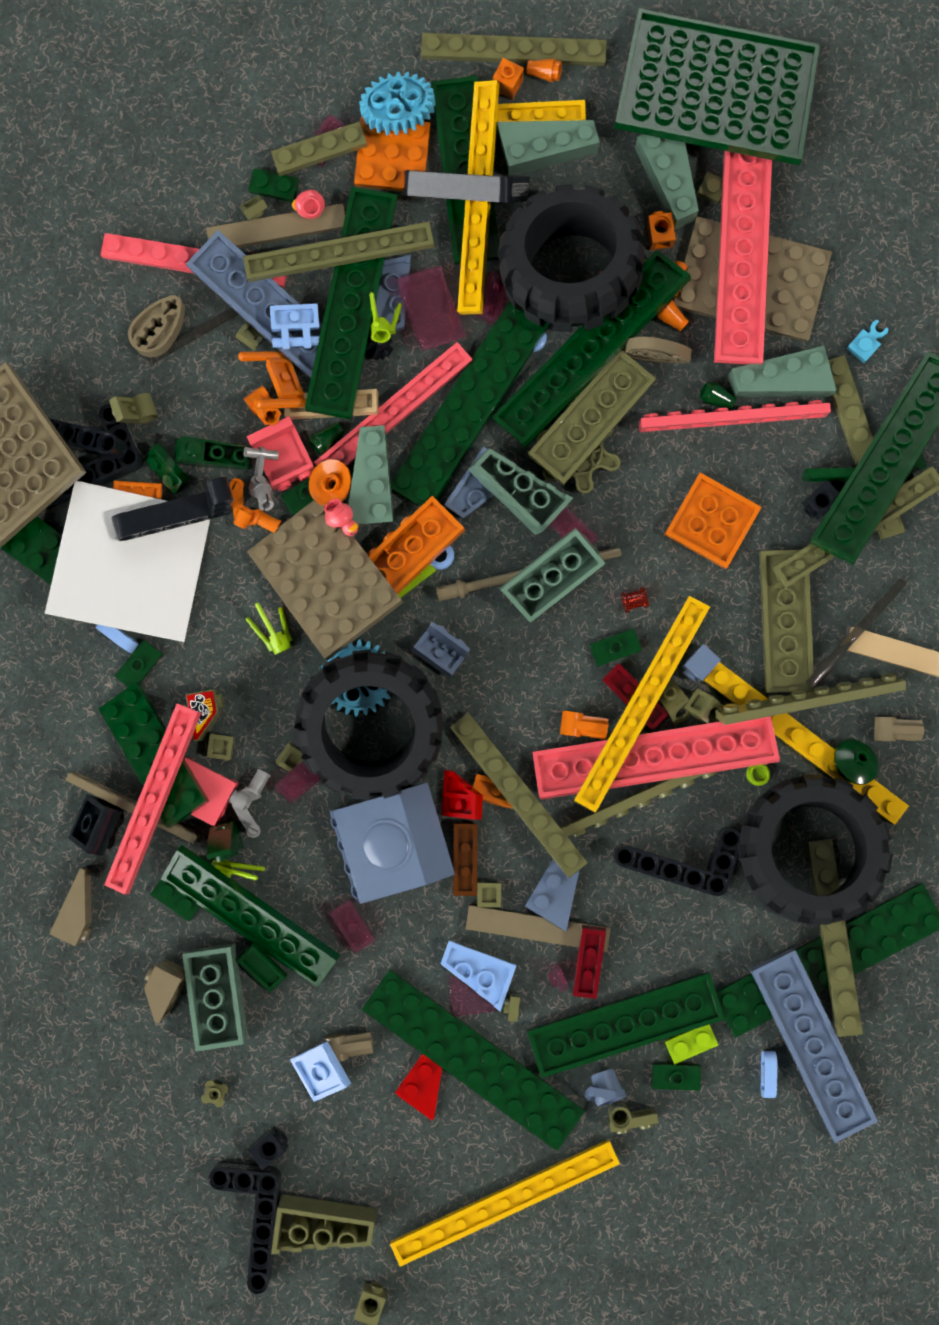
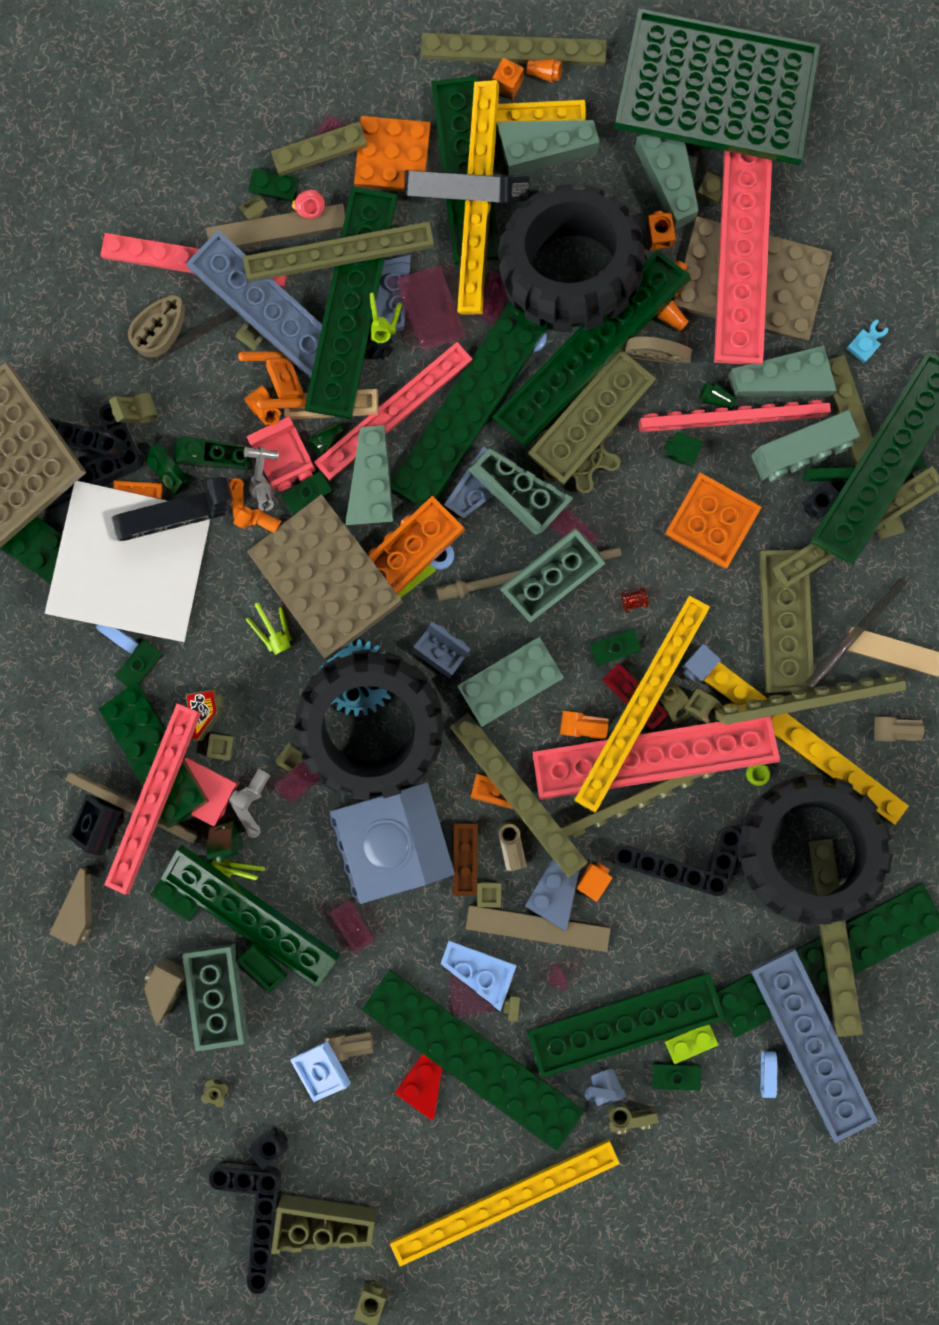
light blue plate [270,304,320,350] -> none
orange dish [309,459,352,506] -> none
coral animal [324,499,359,536] -> none
medium azure gear [359,72,436,135] -> none
red wing [441,770,483,820] -> none
dark red plate [573,925,606,999] -> none
dark green dish [834,739,878,785] -> none
none -> sand green brick [457,637,564,727]
none -> dark tan piece [498,821,527,871]
none -> orange brick [576,862,613,902]
none -> dark green brick [664,431,703,467]
none -> sand green brick [751,410,860,482]

